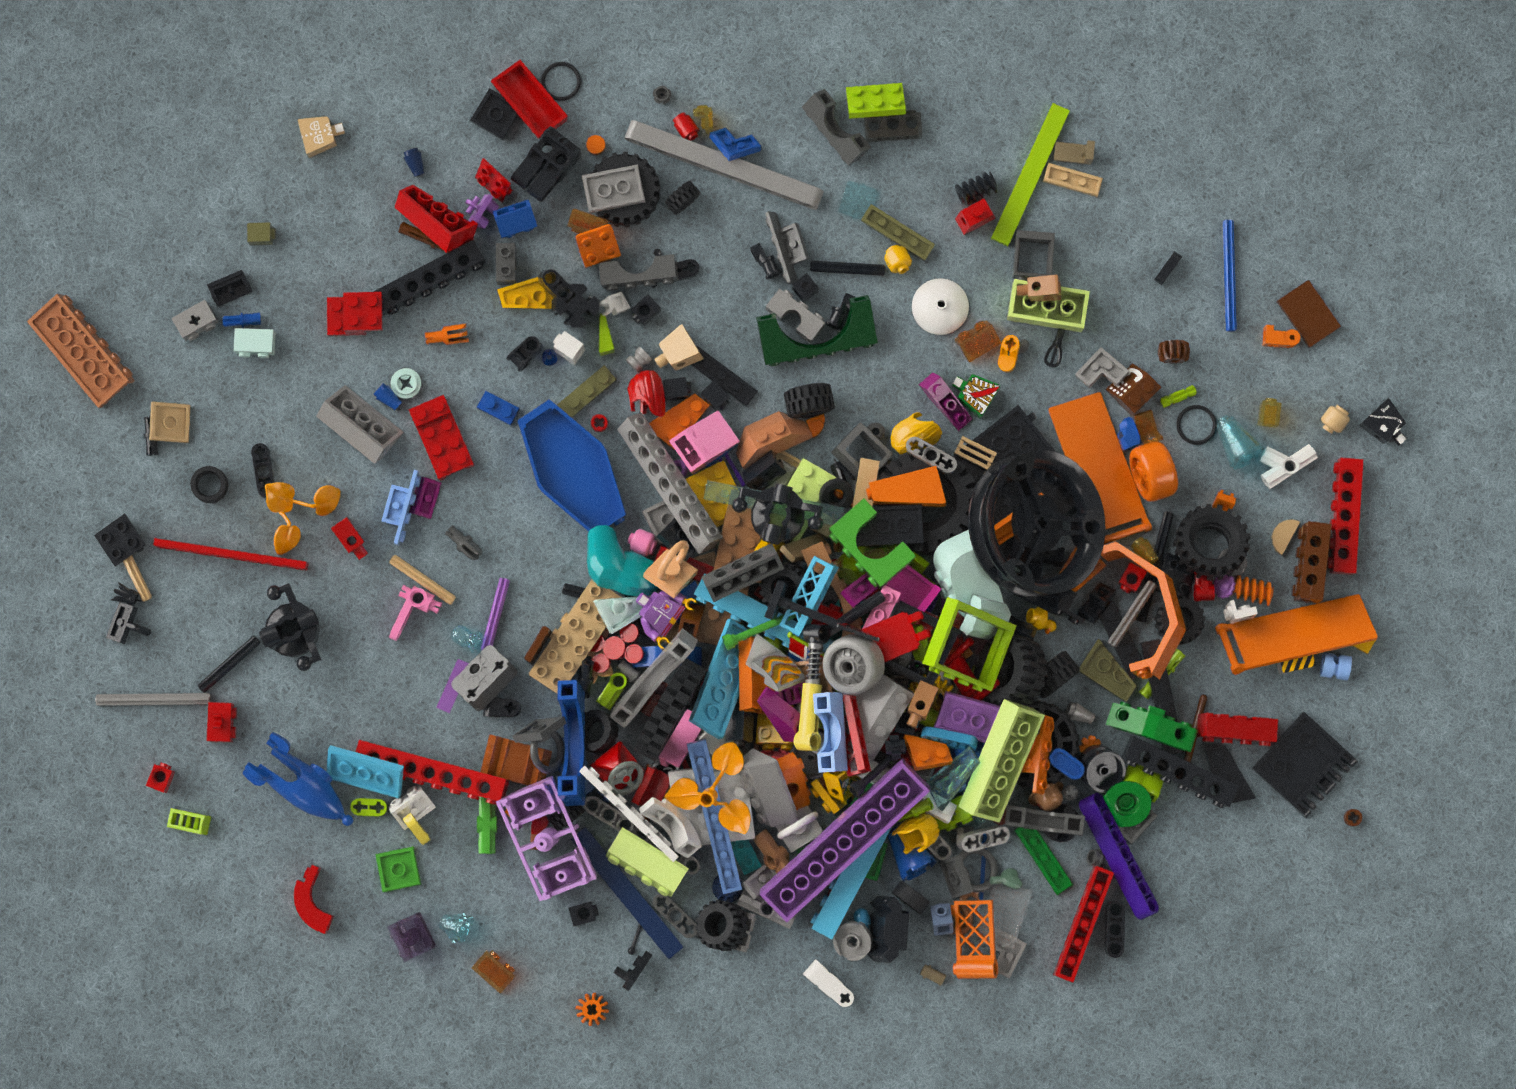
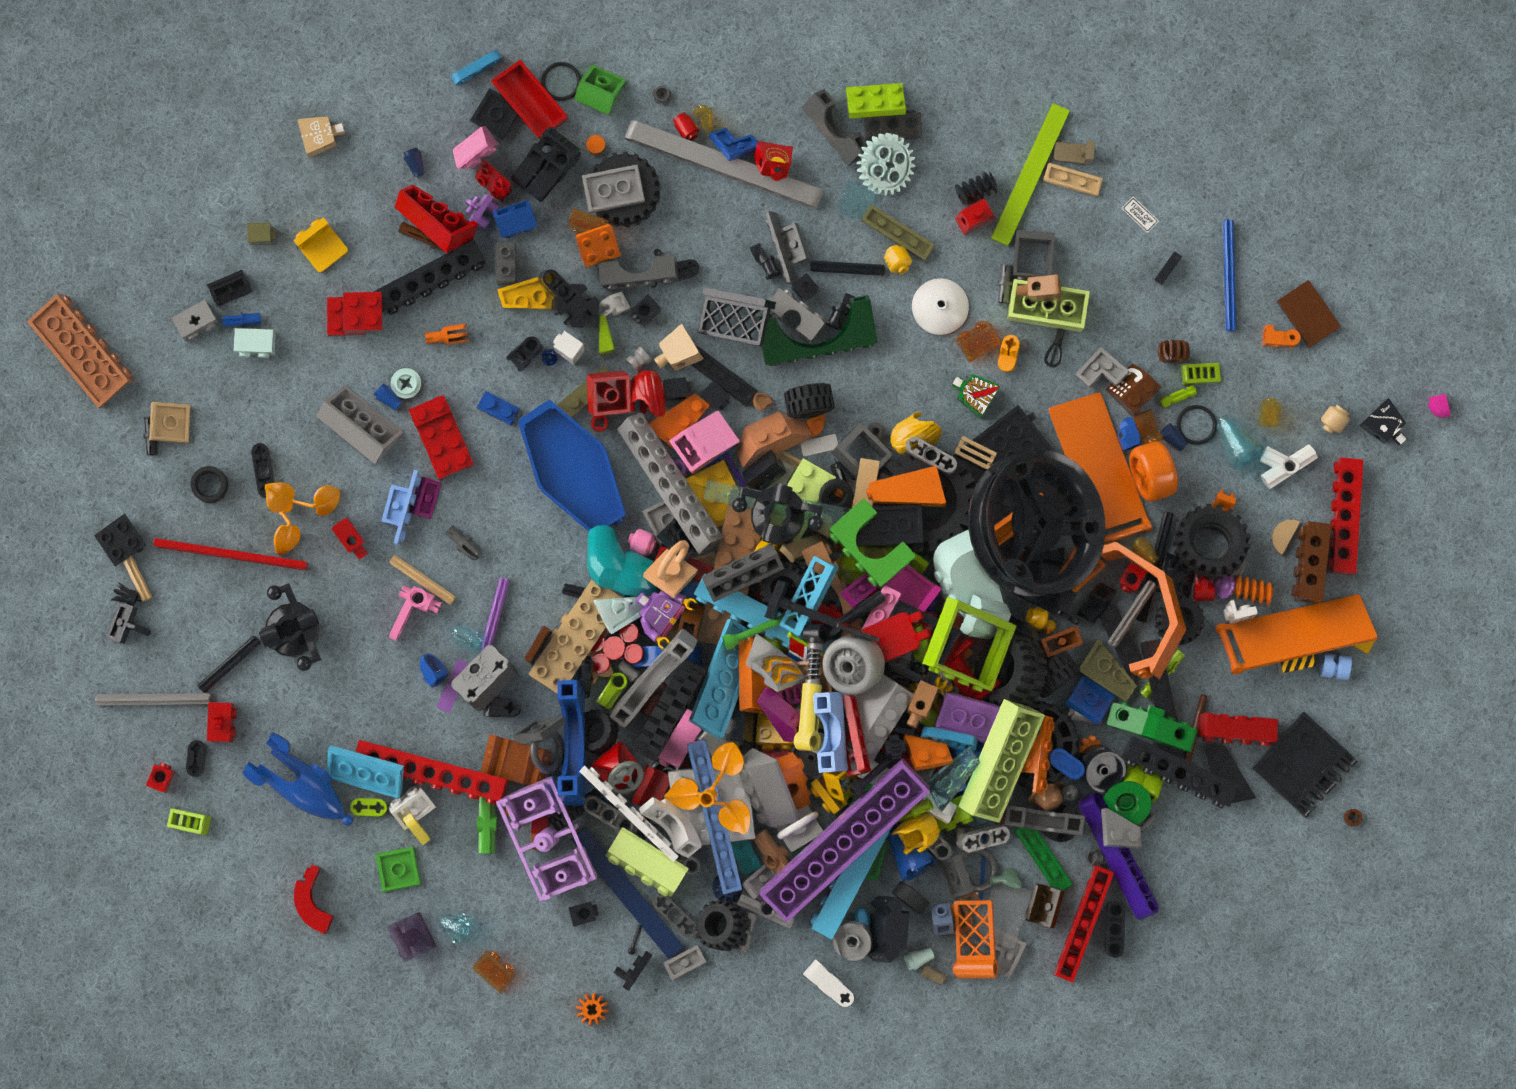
black tyre [665,181,701,215] -> none
magenta slope [918,372,973,431] -> none
none -> black beam [186,740,207,777]
none -> yellow bracket [293,217,348,273]
none -> blue rock [420,653,448,688]
none -> dark azure beam [451,50,503,86]
none -> bright pink slope [453,126,499,169]
none -> bright green slope [574,64,627,115]
none -> red brick [587,371,631,416]
none -> light grey plate [663,945,706,980]
none -> fence [698,287,776,346]
none -> red torso [753,141,793,181]
none -> medium nougat piece [753,393,773,411]
none -> white sticker [800,434,838,456]
none -> light aqua gear [857,133,915,195]
none -> light aqua cone [904,947,934,970]
none -> dark grey pin [997,264,1013,304]
none -> dark brown bracket [1025,883,1065,929]
none -> dark orange slope [1038,626,1084,658]
none -> blue tile [1065,675,1115,725]
none -> light grey wing [1101,808,1142,848]
none -> white sticker [1122,197,1159,233]
none -> dark blue cone [1159,423,1188,451]
none -> lime slope [1181,363,1221,385]
none -> dark pink piece [1427,393,1451,418]

